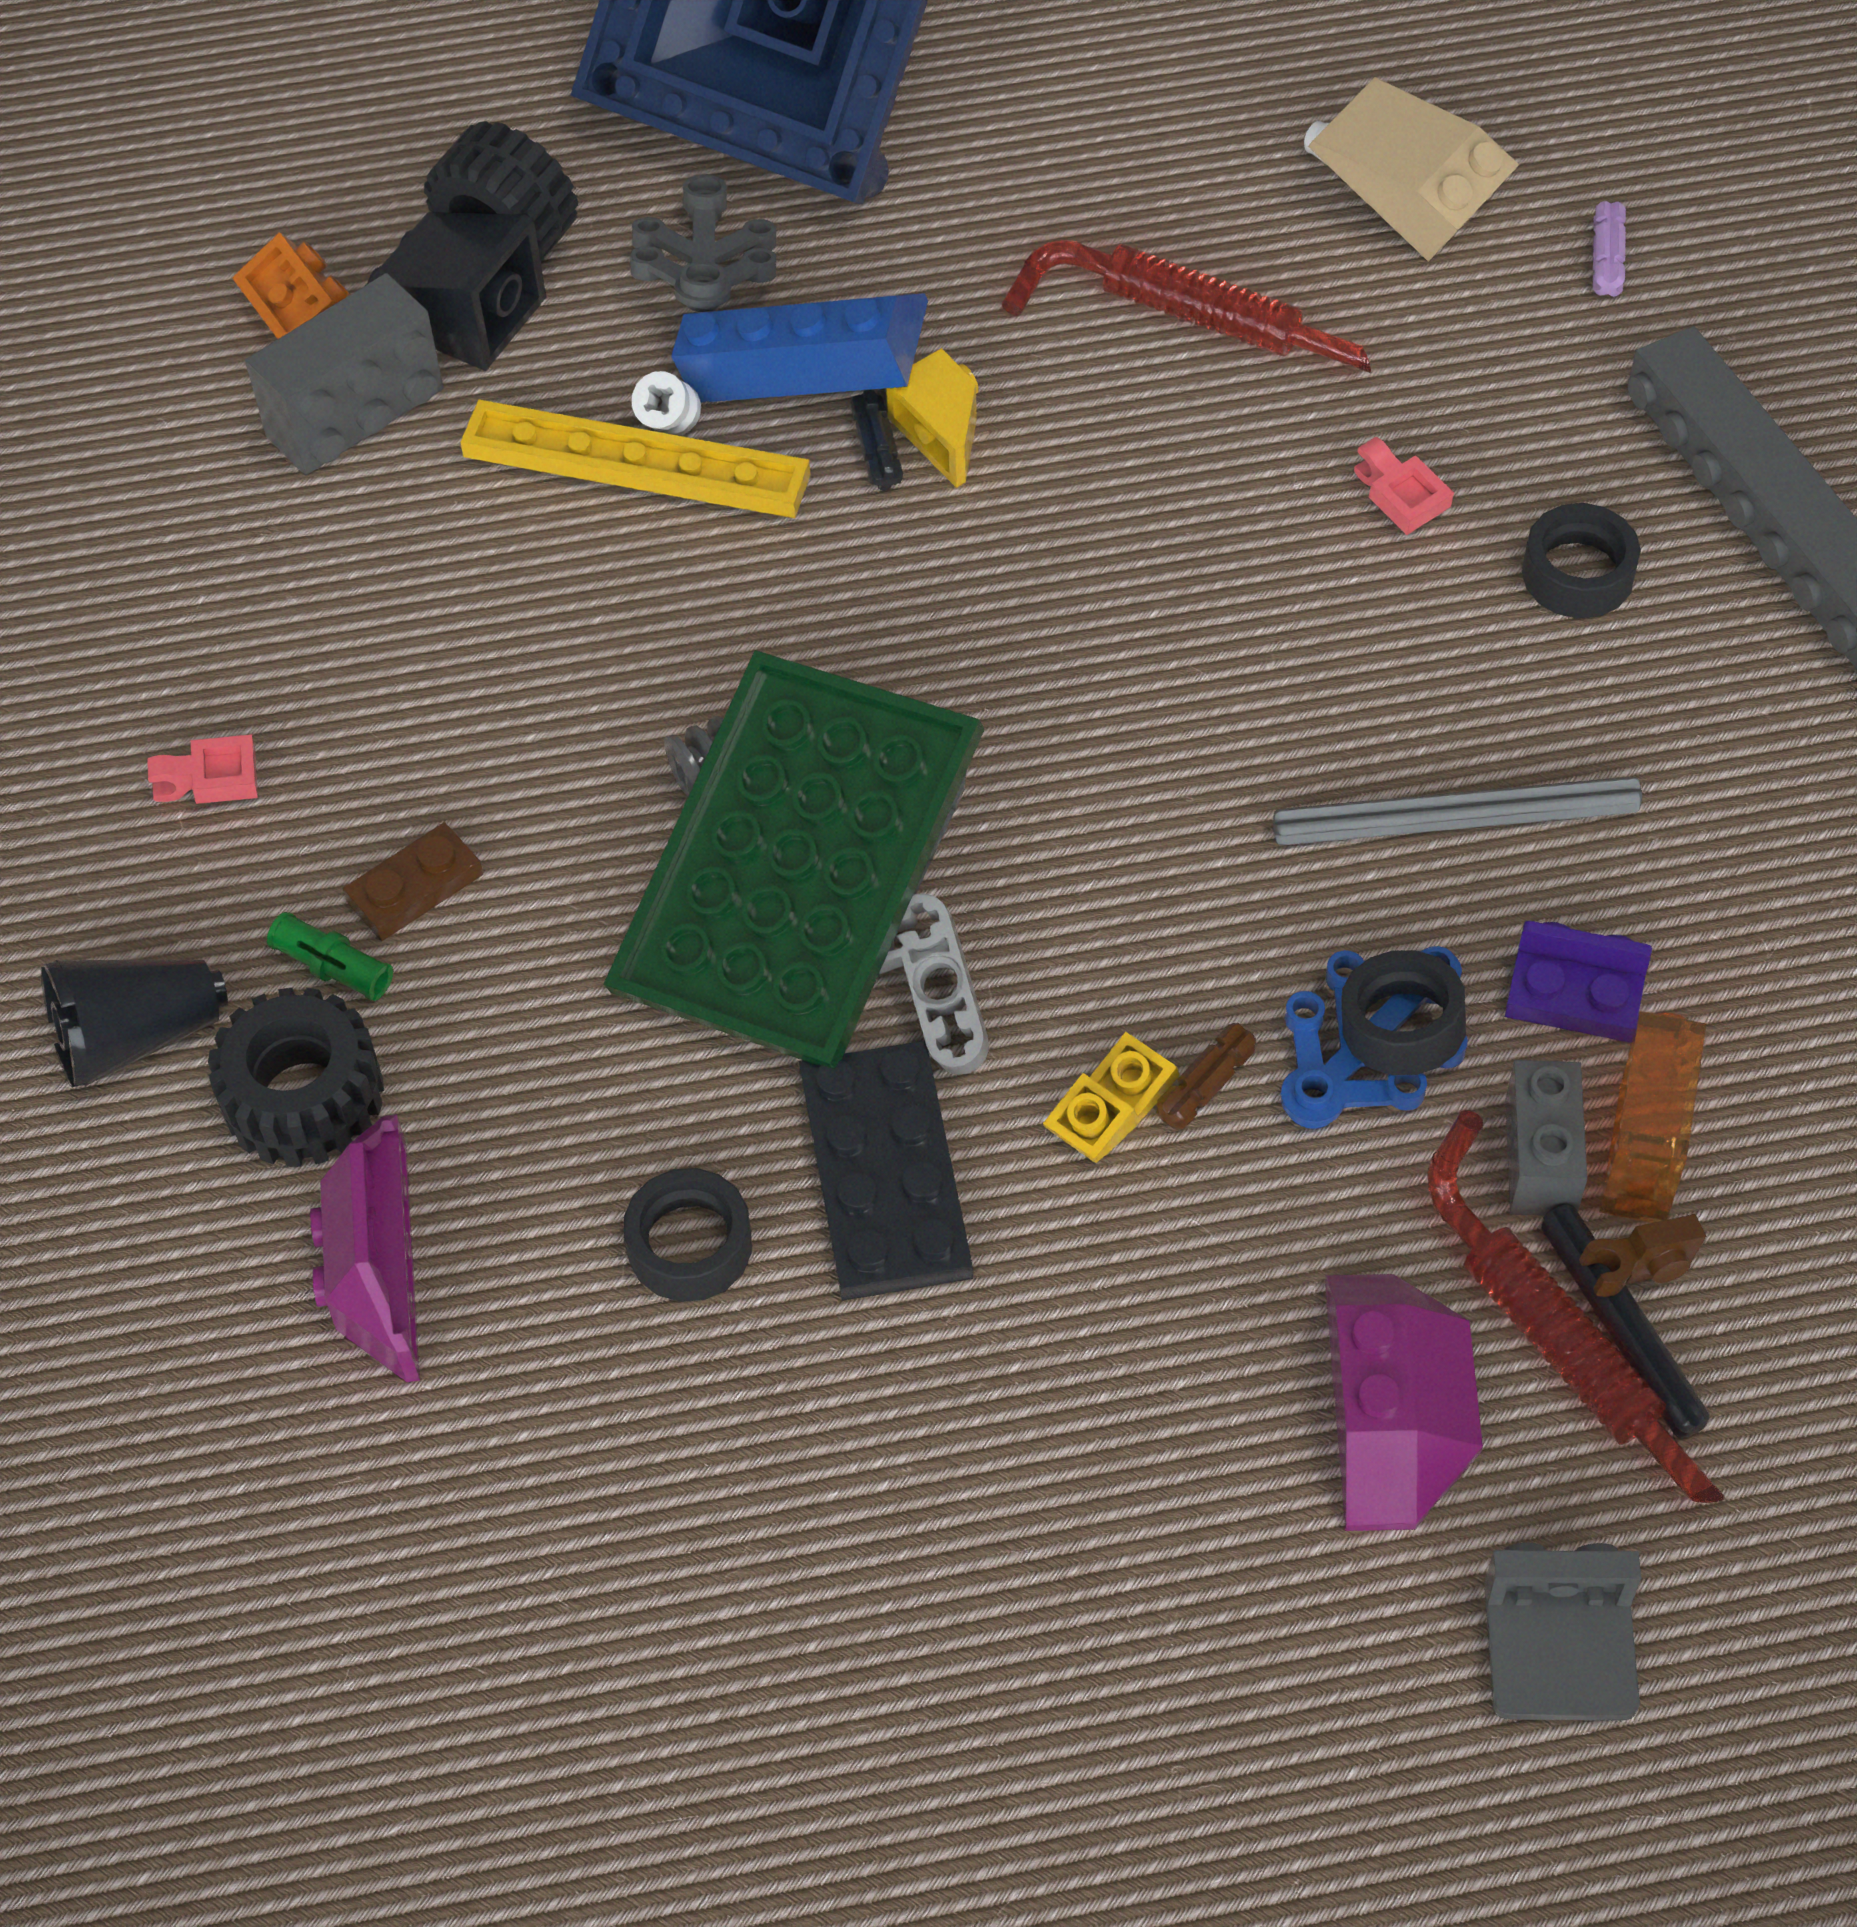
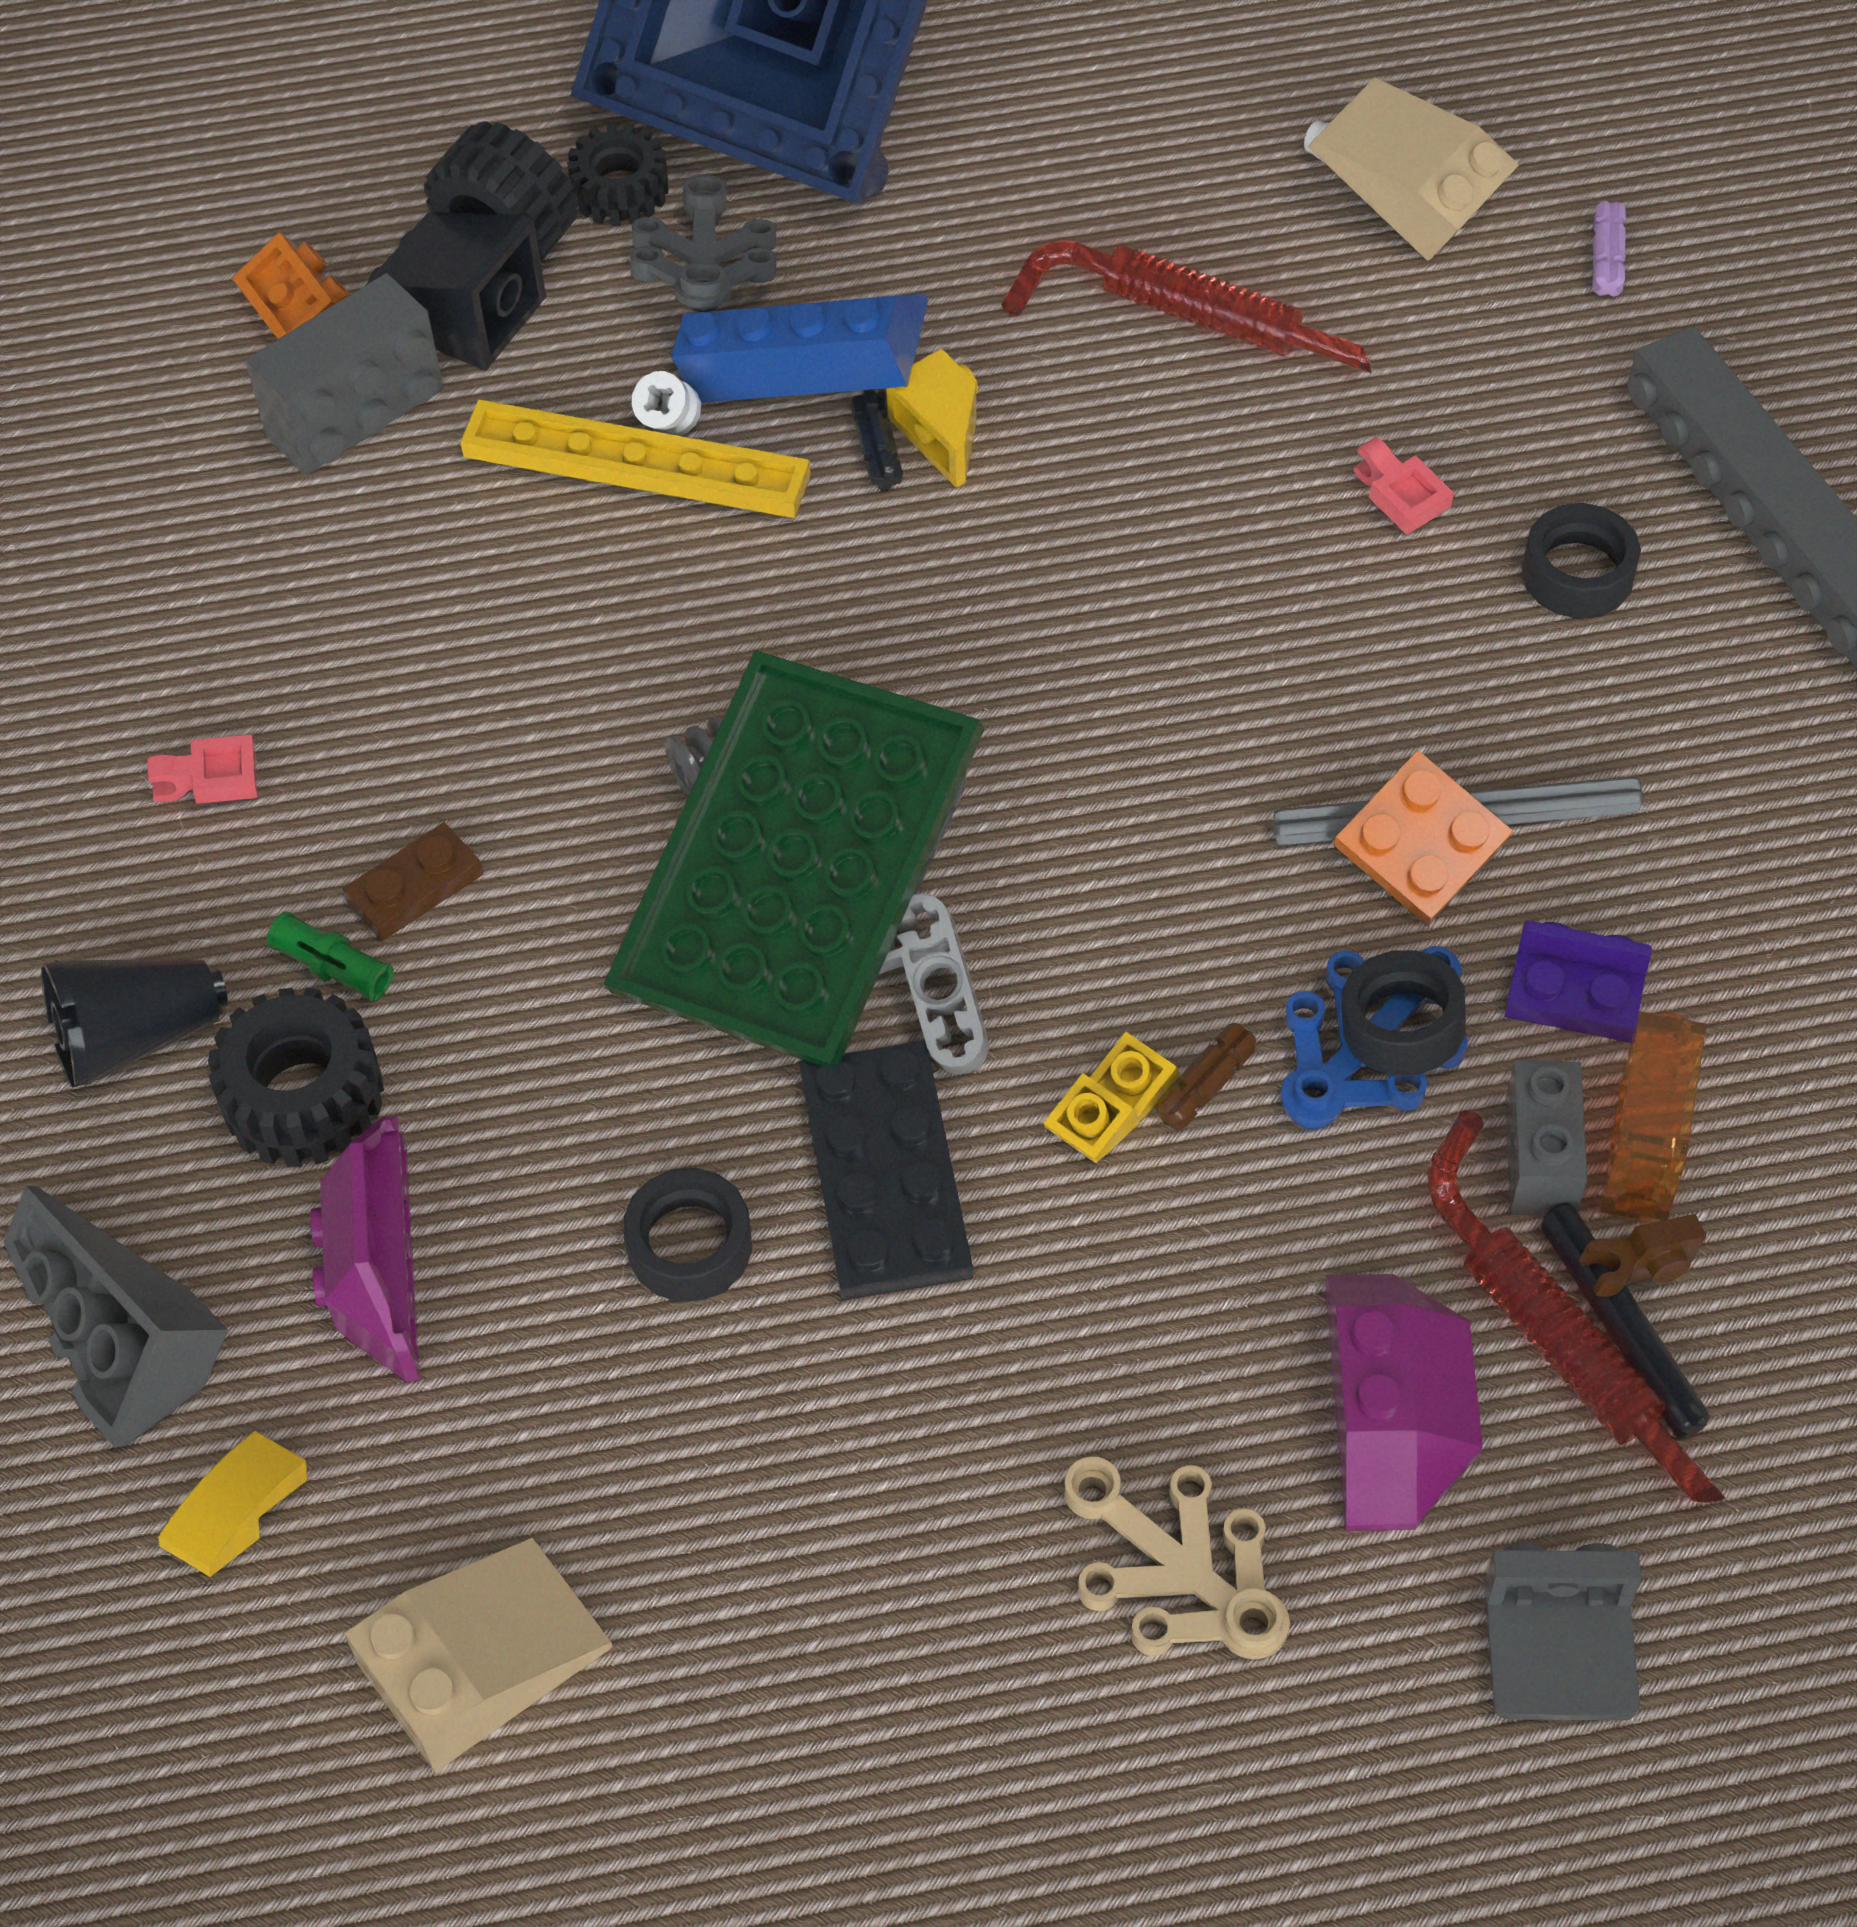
none -> dark grey wedge [4,1186,228,1447]
none -> yellow slope [158,1431,307,1577]
none -> tan slope [344,1538,613,1773]
none -> black tyre [567,123,669,226]
none -> tan plant [1065,1456,1290,1659]
none -> orange plate [1333,750,1513,926]

